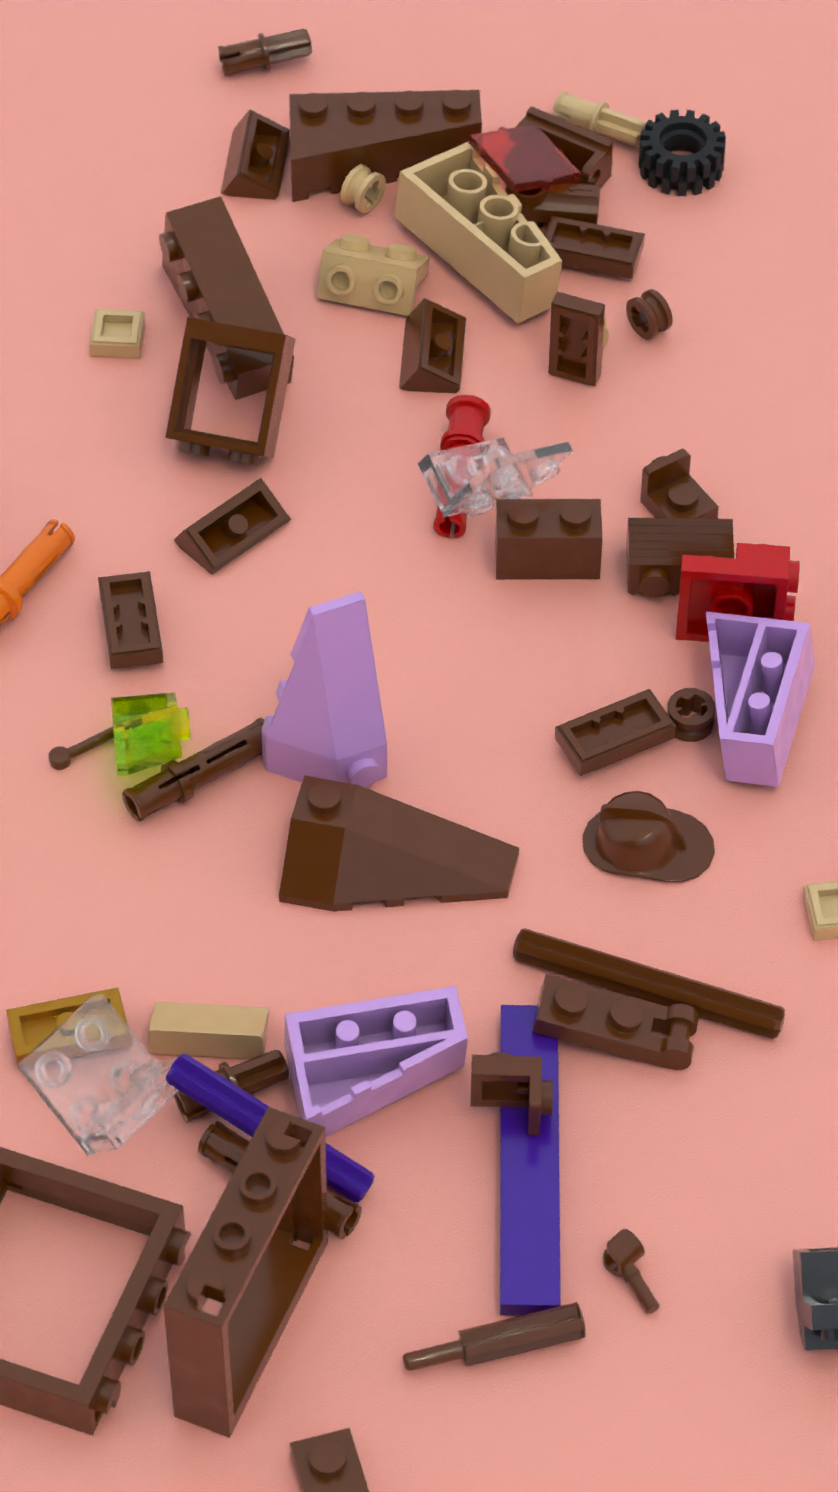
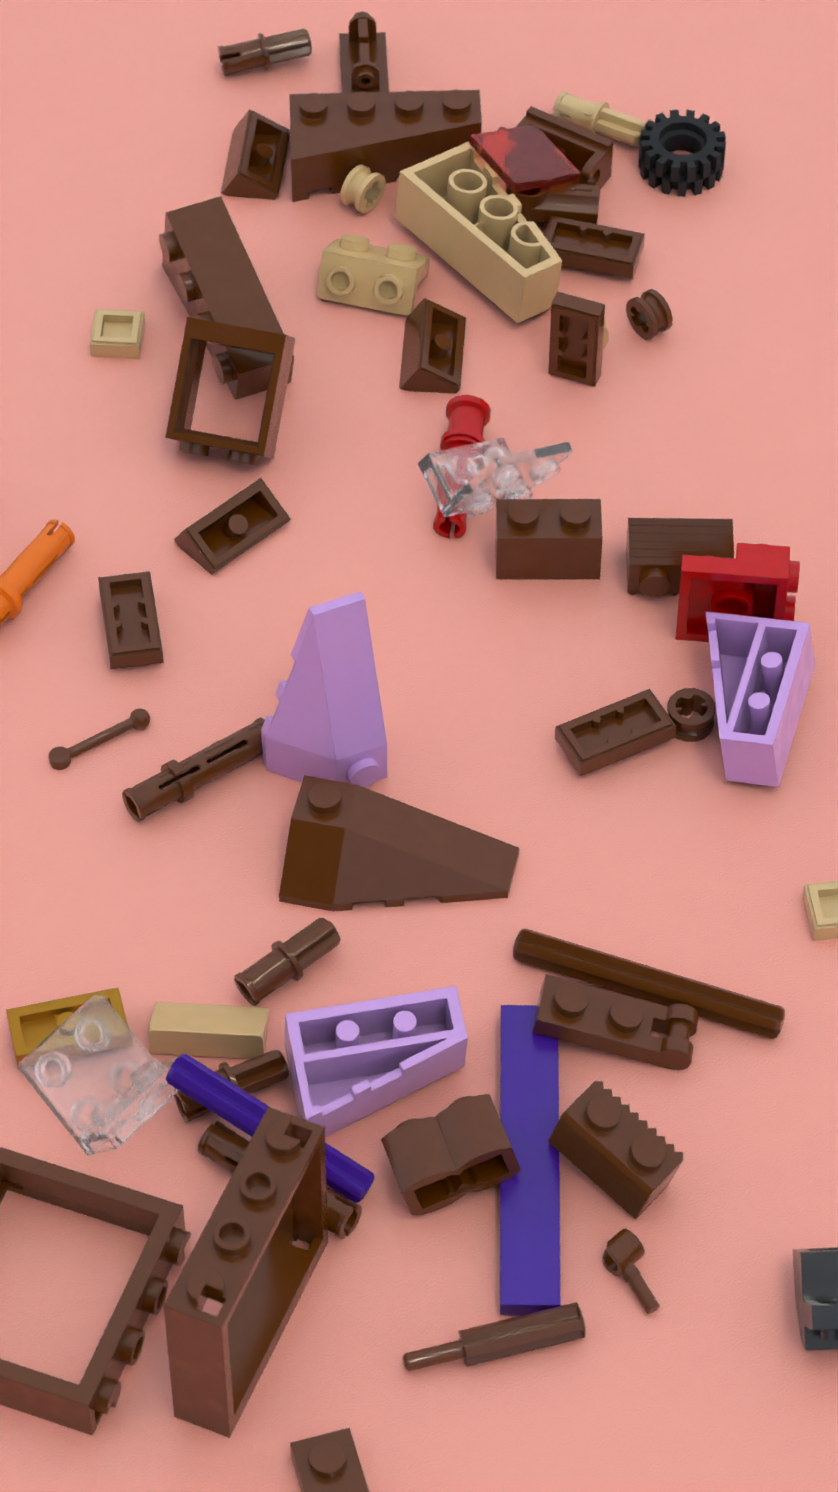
clear neon green slope [111,692,191,776] -> none
reddish brown bracket [470,1052,553,1136] -> none
reddish brown piece [583,791,715,882] -> none
reddish brown bracket [640,448,719,518] -> none
none -> reddish brown axle [234,918,341,1006]
none -> reddish brown hinge [339,11,389,93]
none -> reddish brown brick [381,1094,521,1215]
none -> reddish brown brick [548,1081,684,1219]

